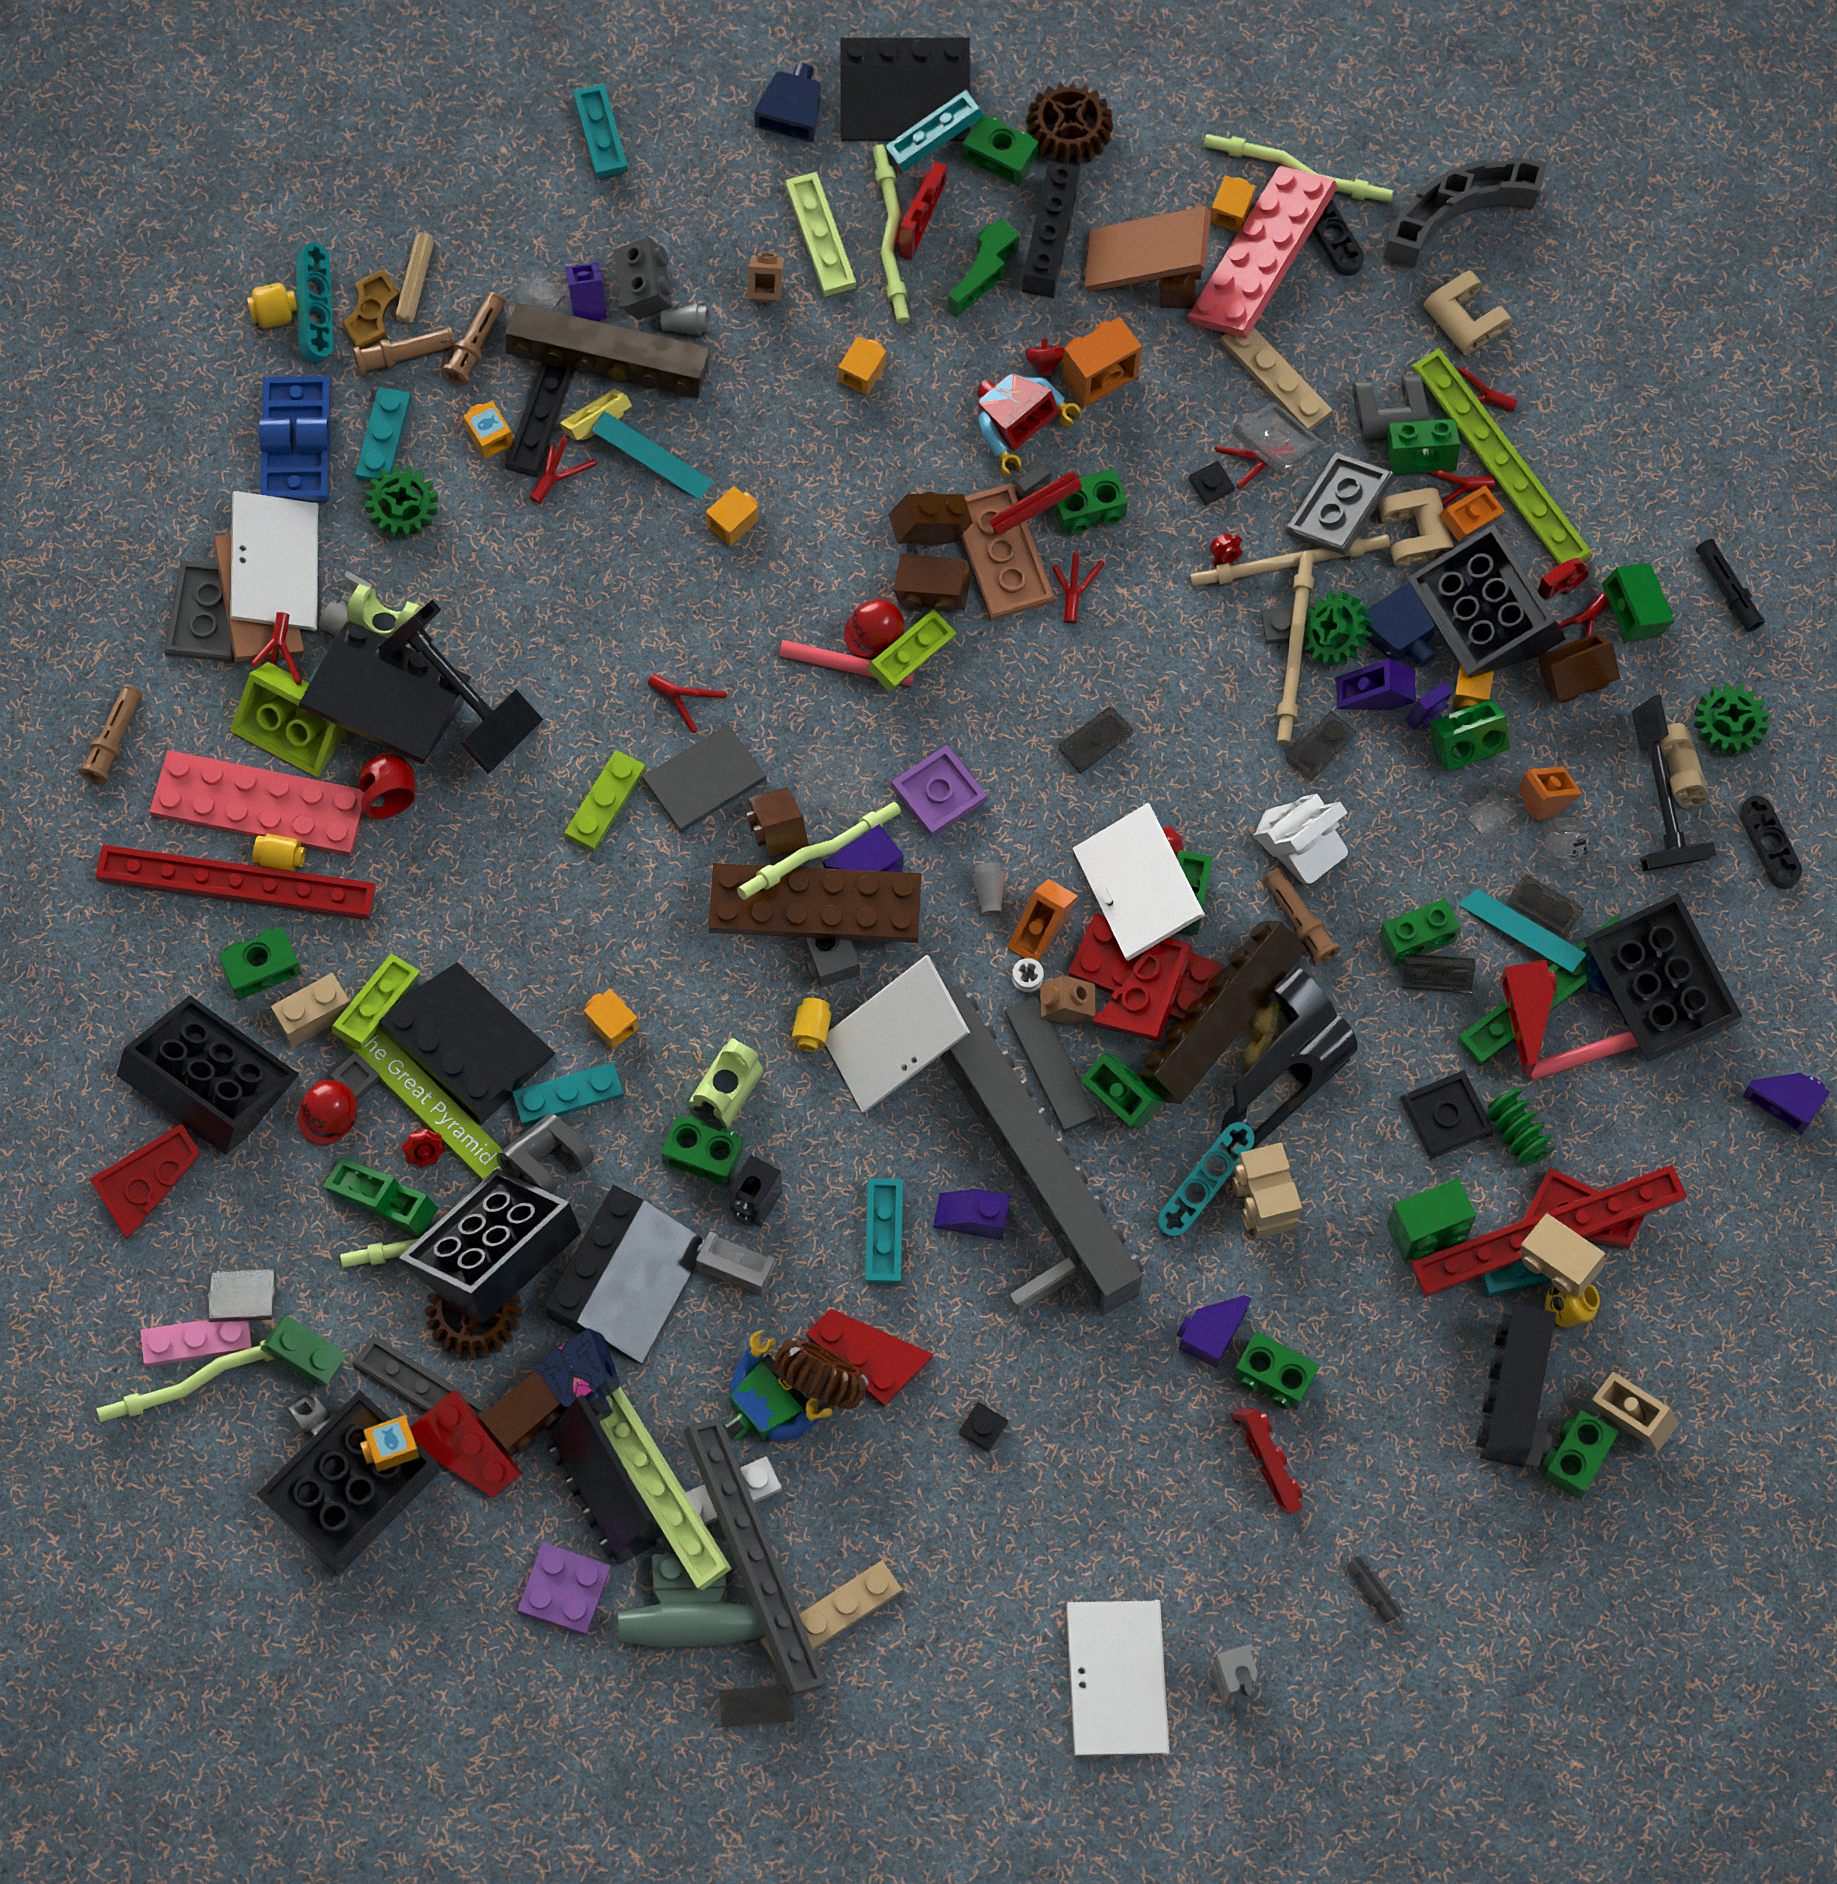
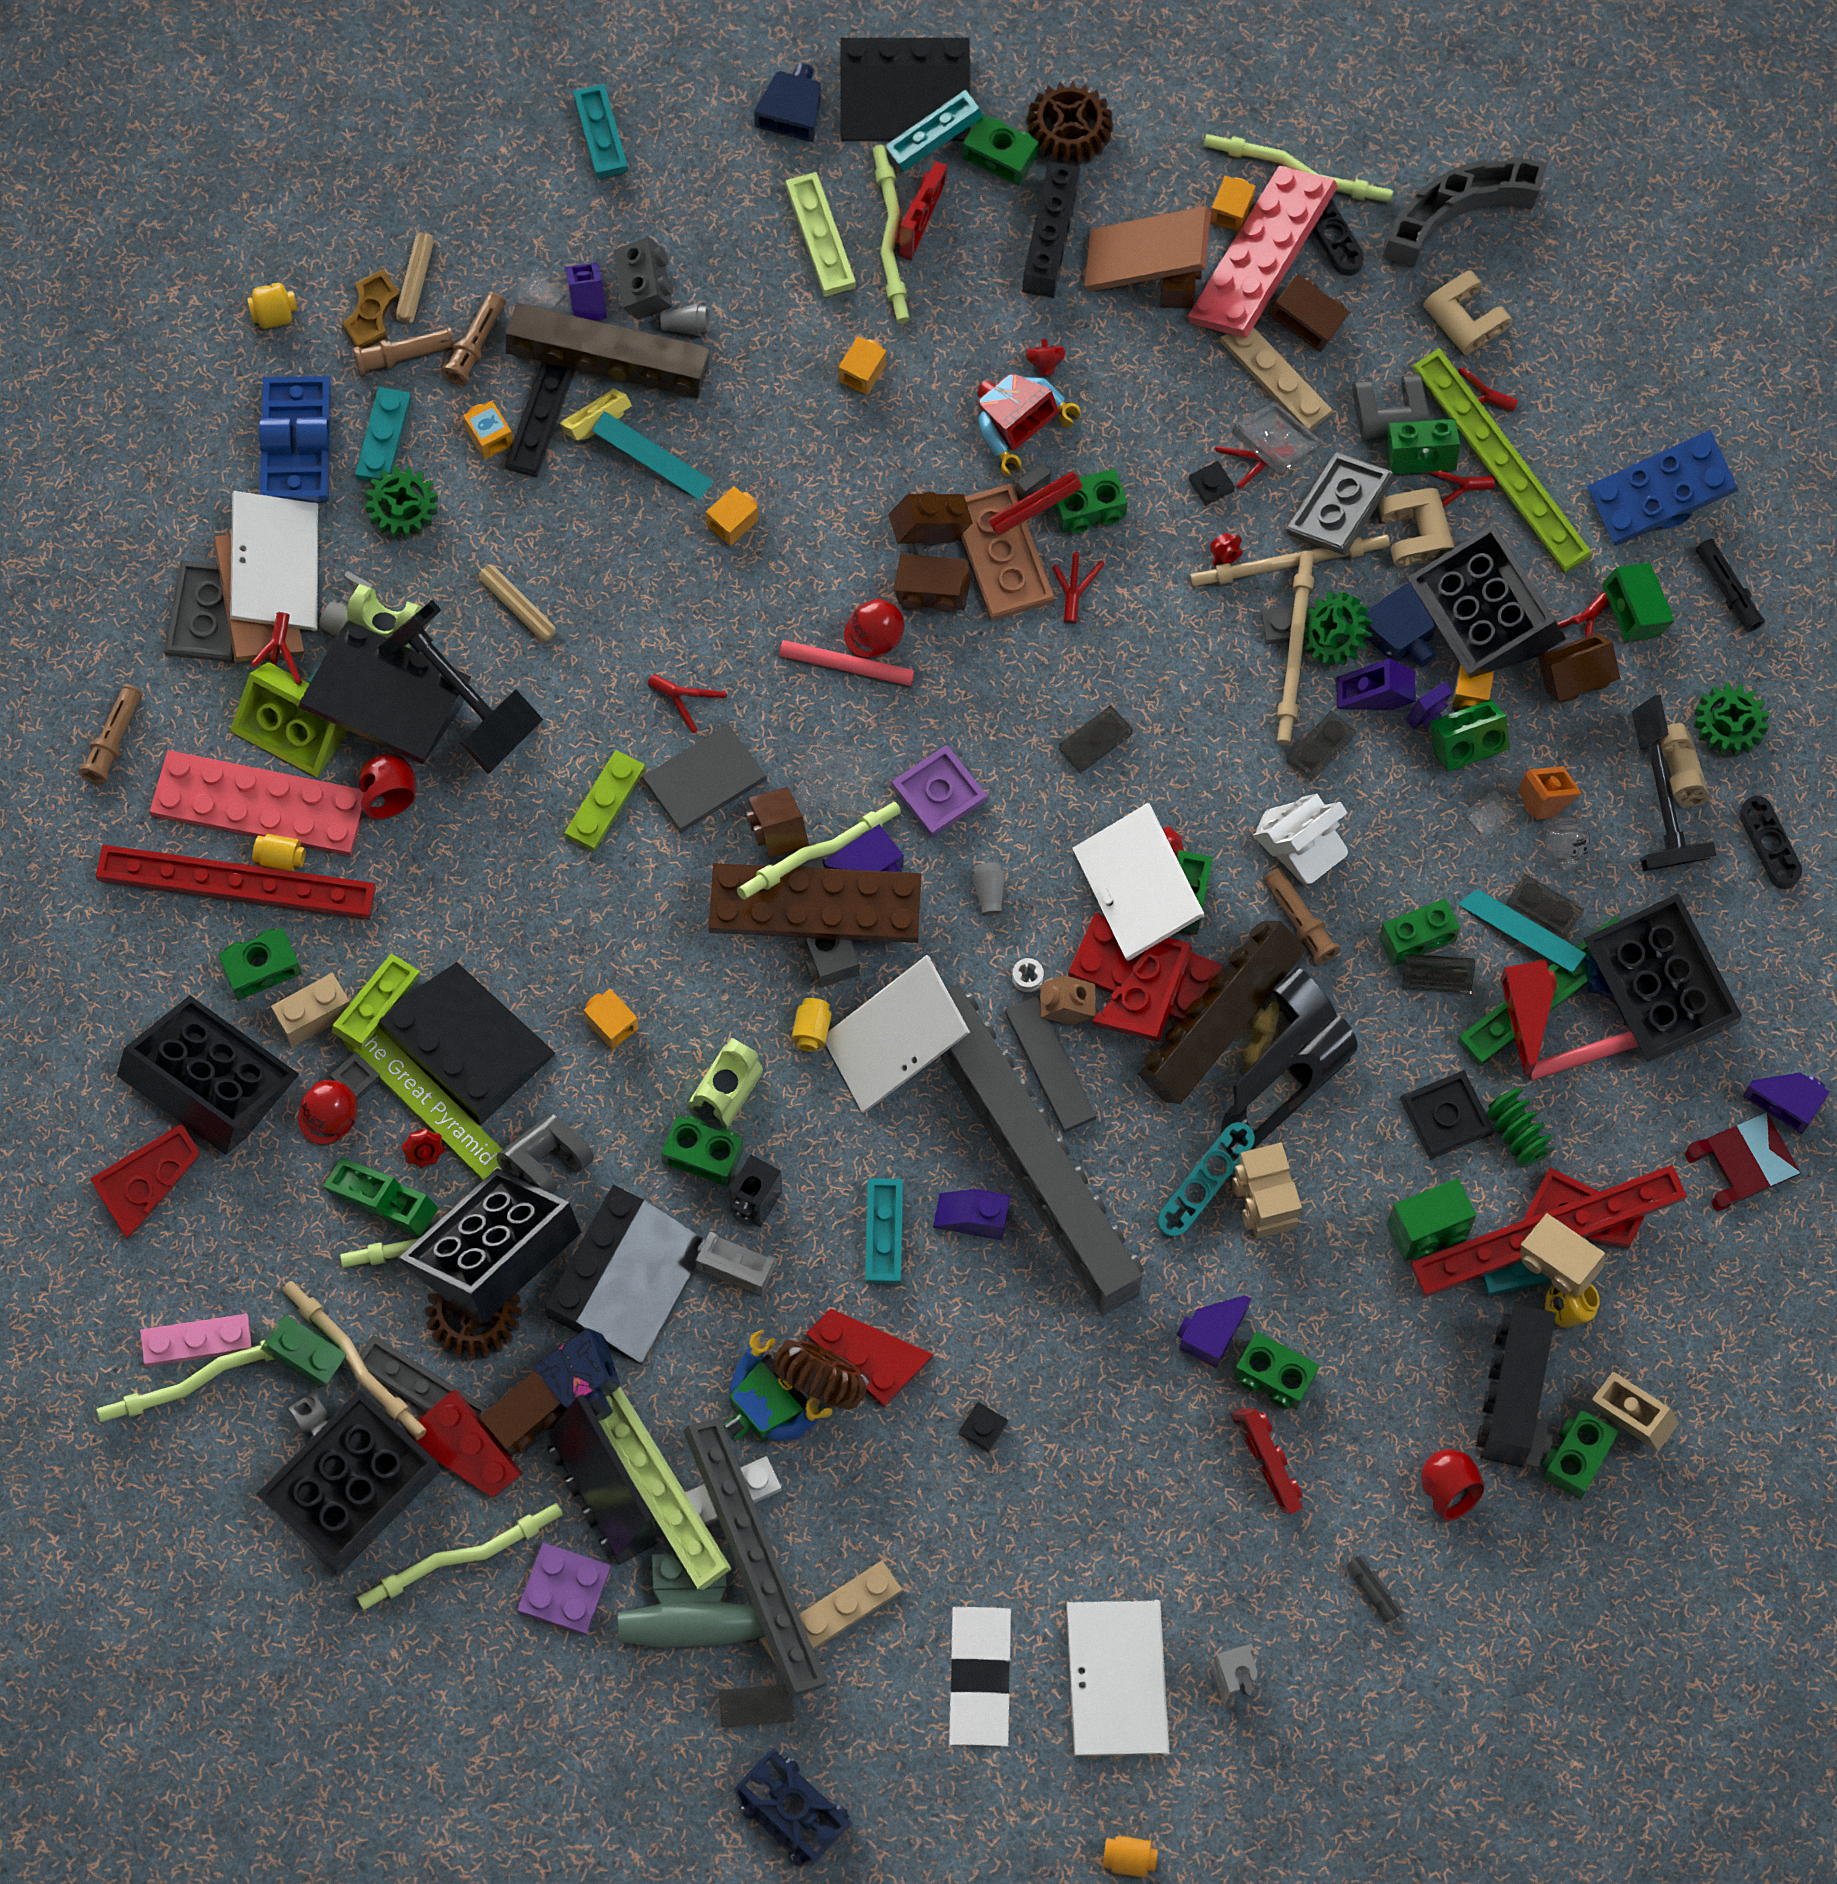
clear smoke piece [206,1269,277,1322] -> none
teal beam [296,242,333,364] -> none
light orange brick [360,1415,419,1472] -> none
teal plate [512,1062,624,1127] -> none
red plant [529,438,597,504] -> none
medium nougat brick [748,252,785,302] -> none
lime plate [866,609,957,692] -> none
green slope [948,218,1019,317] -> none
orange slope [1007,879,1078,962] -> none
light grey tile [1008,1257,1076,1314] -> none
orange brick [1062,317,1142,408] -> none
green brick [1081,1053,1166,1128] -> none
orange plate [1439,486,1506,542] -> none
red tile [1538,558,1590,601] -> none
none -> tan bar [282,1281,427,1440]
none -> yellowish green bar [357,1503,563,1610]
none -> tan axle [479,564,556,642]
none -> dark blue piece [734,1748,853,1867]
none -> white sticker [949,1607,1011,1746]
none -> light orange brick [1103,1836,1158,1878]
none -> reddish brown brick [1268,273,1350,352]
none -> red helmet [1421,1449,1485,1521]
none -> blue plate [1587,429,1739,546]
none -> dark red flag [1684,1113,1801,1212]

